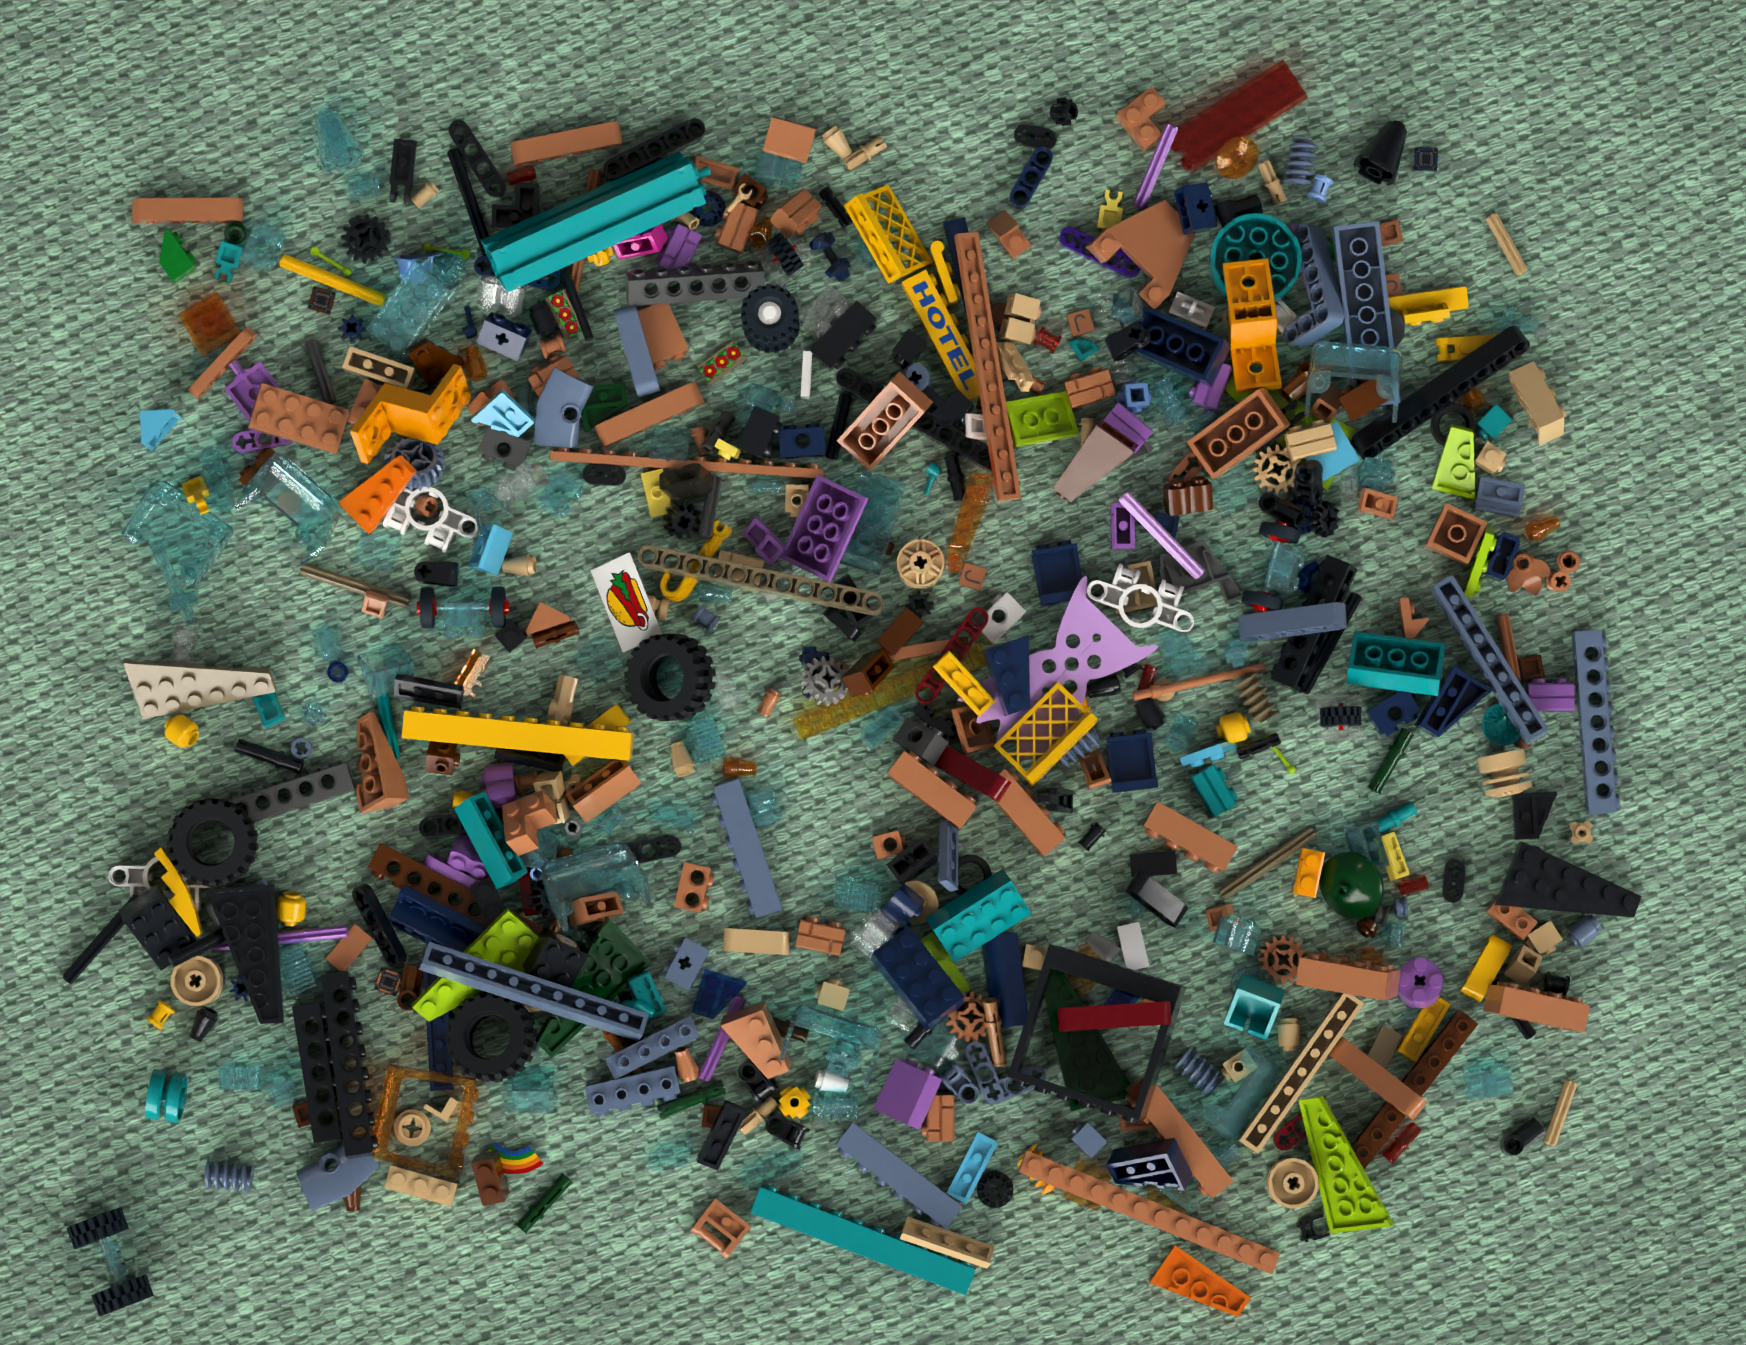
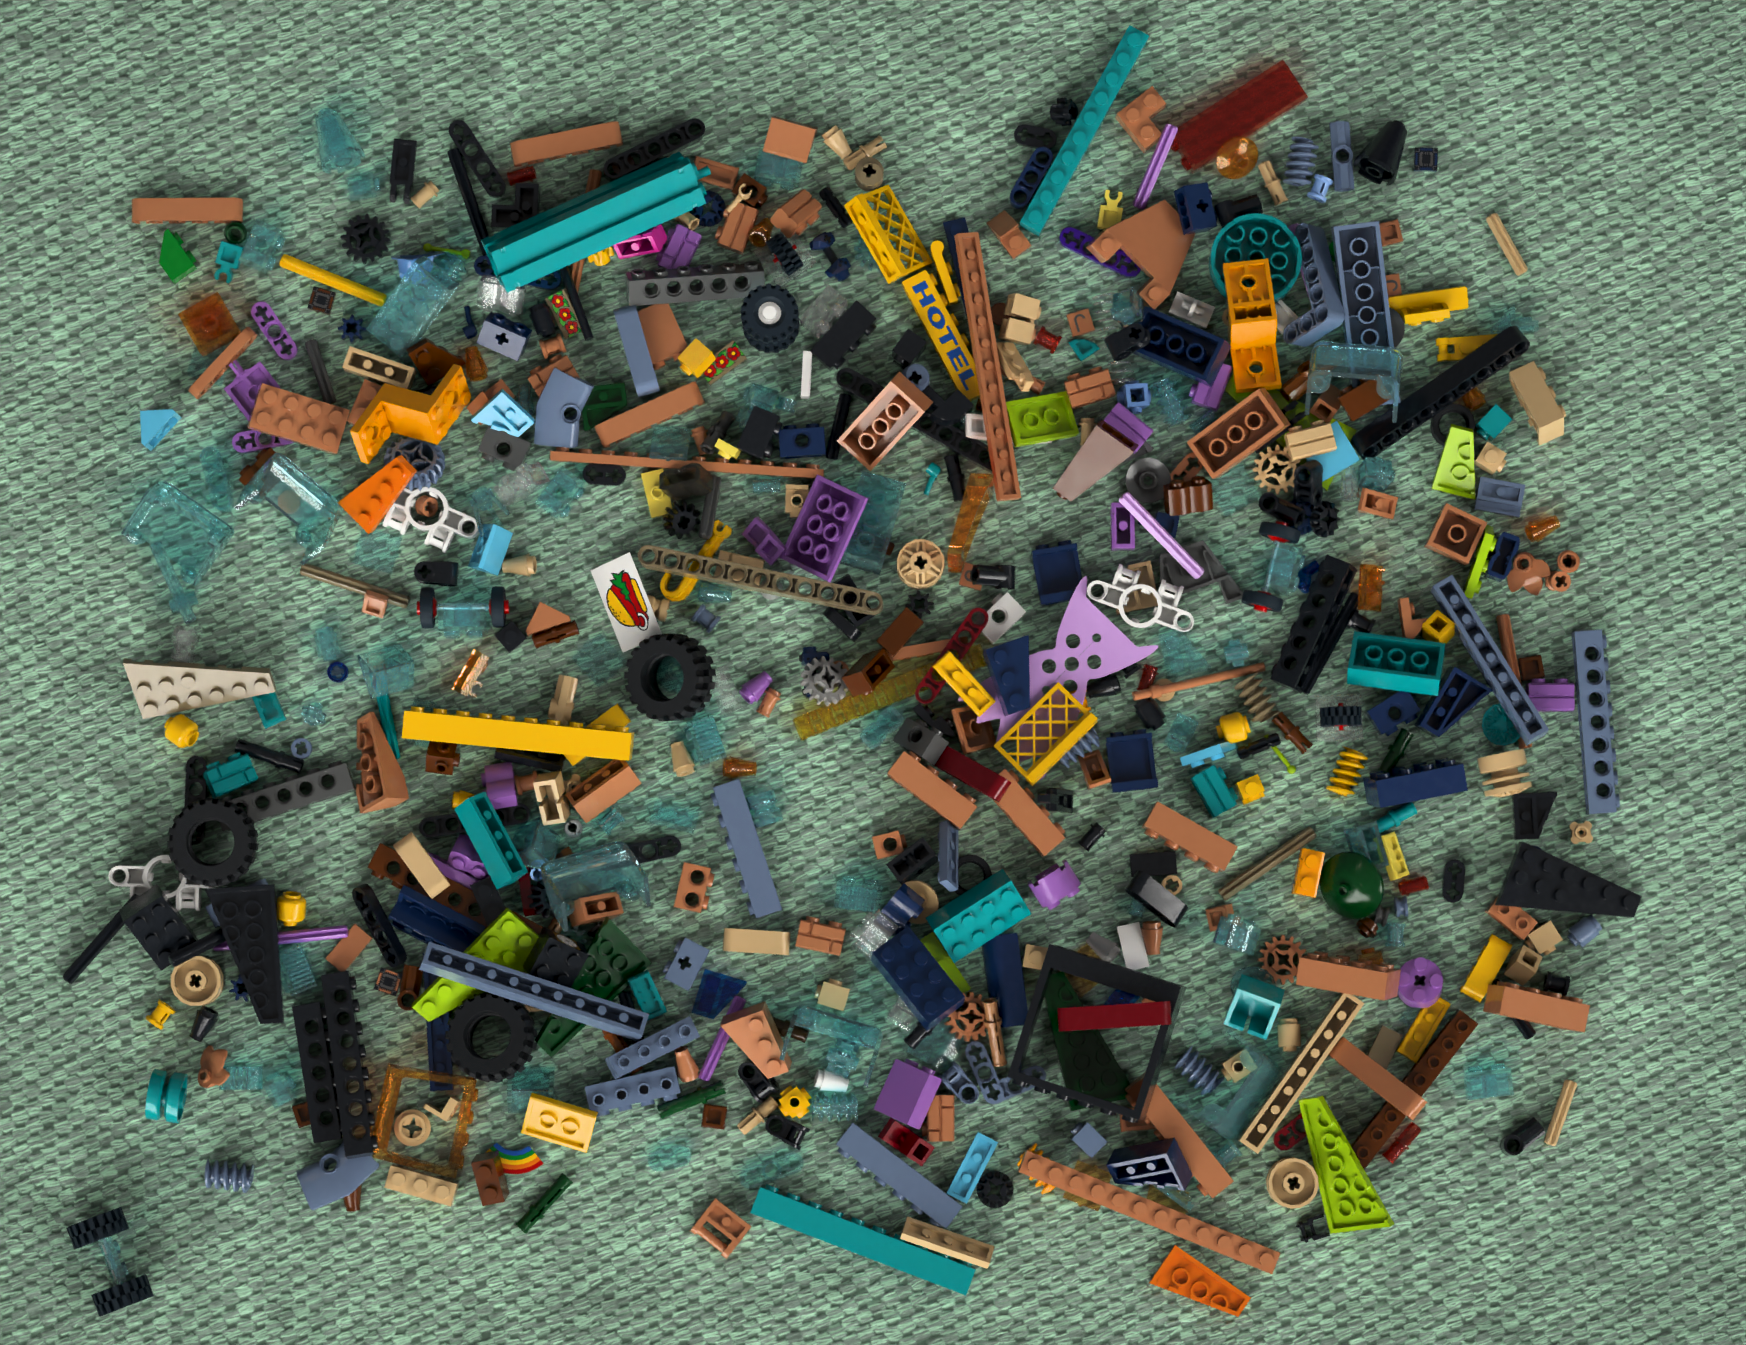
yellow slope [154,847,203,937] -> none
yellow plate [181,475,210,515] -> none
lime hinge [310,247,352,276] -> none
black plate [394,674,464,709] -> none
nougat brick [502,790,557,856] -> none
teal arm [621,1000,655,1019] -> none
black plate [696,1100,747,1171] -> none
sand blue beam [1238,602,1347,642] -> none
none -> black beam [184,756,208,845]
none -> nougat plate [198,1045,230,1088]
none -> teal brick [203,752,258,799]
none -> medium lavender beam [251,302,298,361]
none -> tan beam [393,832,450,899]
none -> yellow tile [521,1093,598,1153]
none -> yellow brick [677,338,716,379]
none -> medium lavender cone [739,671,773,704]
none -> dark tan piece [855,157,884,191]
none -> dark red brick [878,1118,935,1166]
none -> black piece [970,565,1016,590]
none -> teal brick [1019,25,1149,236]
none -> medium lavender brick [1028,860,1081,910]
none -> dark grey dish [1125,458,1171,503]
none -> nougat cone [1140,921,1163,955]
none -> tan bush [1161,875,1182,895]
none -> yellow brick [1235,774,1265,805]
none -> reddish brown pin [1272,711,1313,754]
none -> yellow piece [1326,746,1368,797]
none -> sand blue piece [1329,121,1354,192]
none -> black bush [1346,610,1376,633]
none -> clear orange plate [1358,564,1385,612]
none -> dark blue brick [1363,757,1468,808]
none -> yellow brick [1422,610,1455,645]

